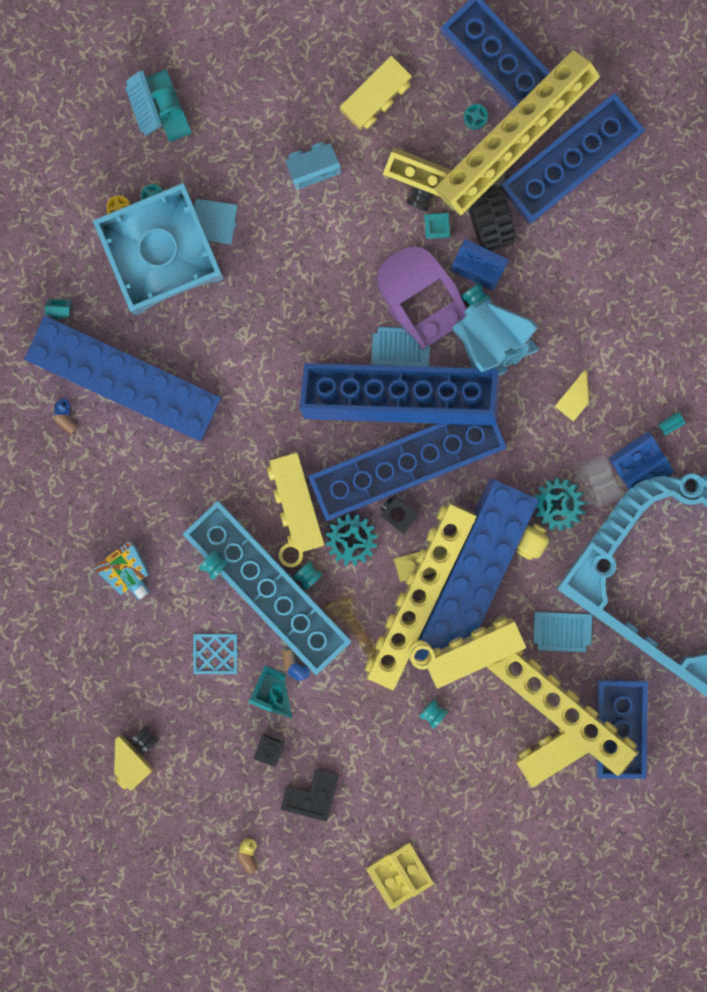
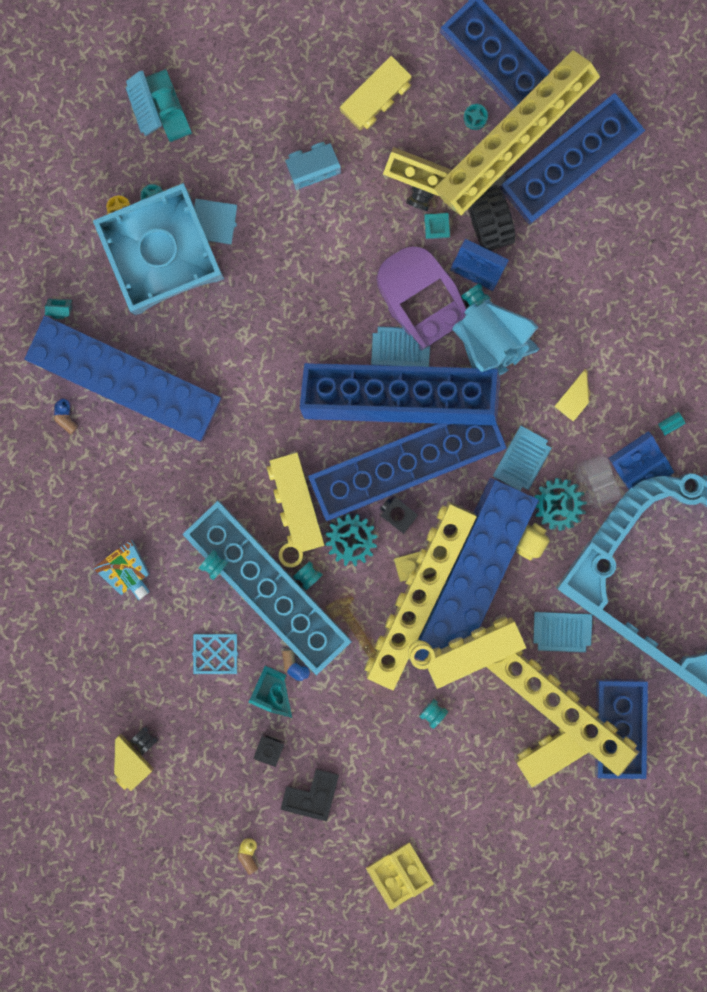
none -> medium azure window [493,425,552,491]

